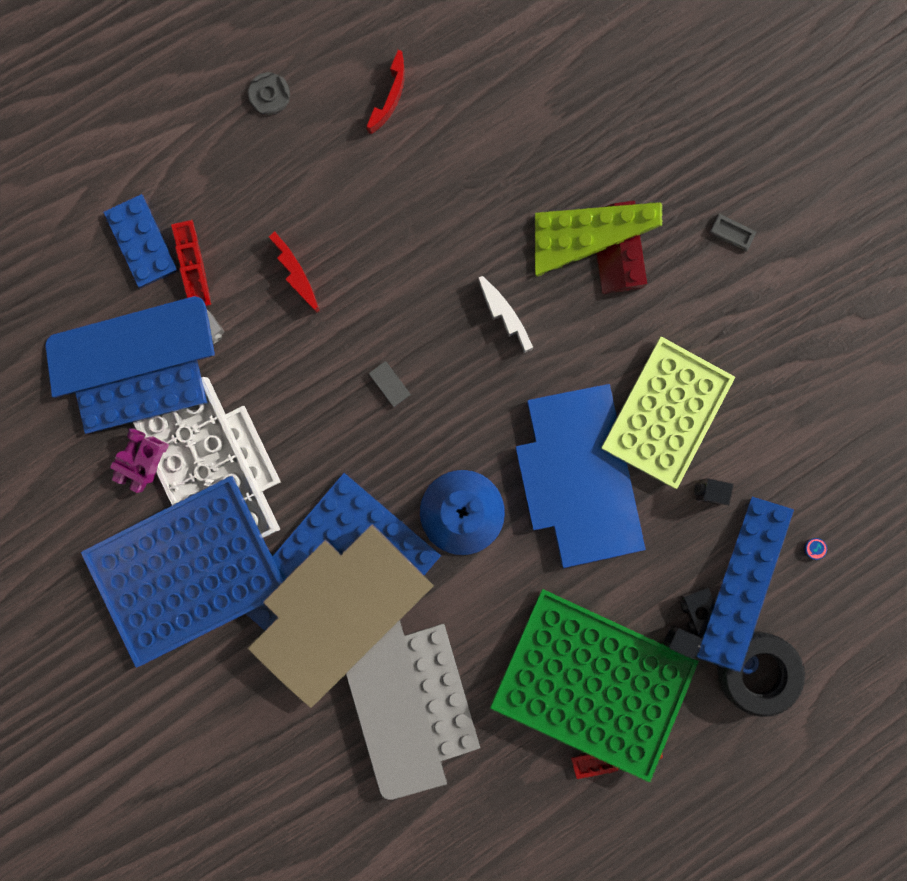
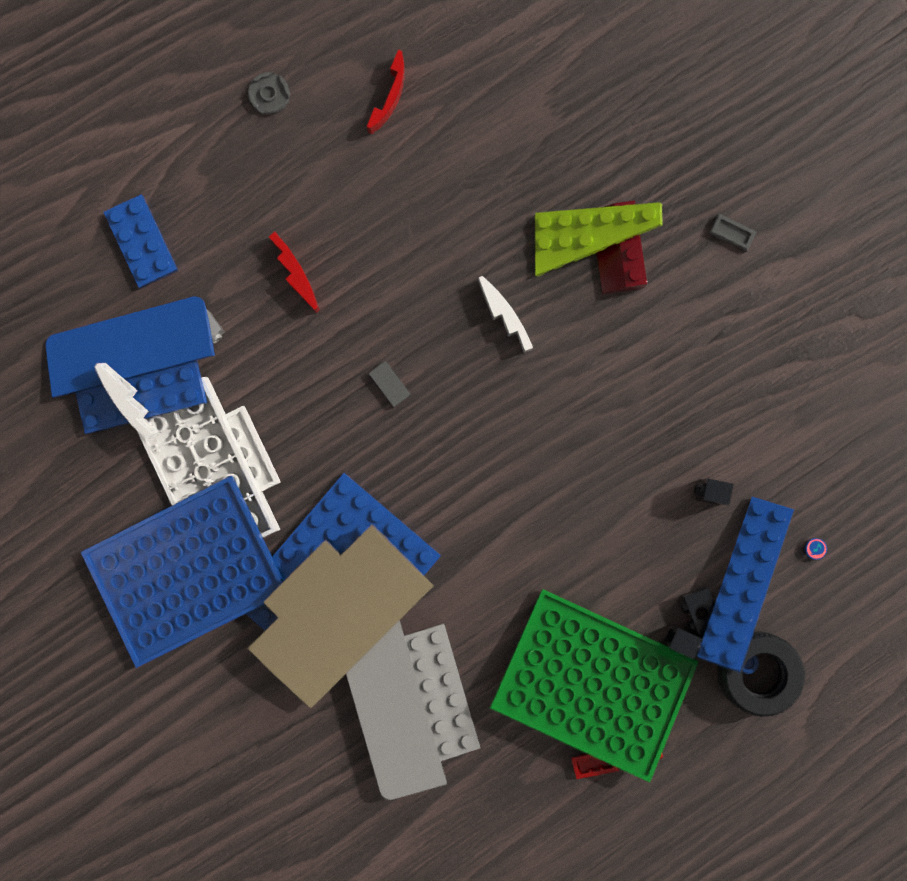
magenta hips [110,429,169,493] -> none
red slope [171,219,211,306] -> none
blue cone [420,470,505,555] -> none
blue slope [515,384,646,568] -> none
yellowish green plate [601,337,735,489] -> none
none -> white slope [95,363,160,440]

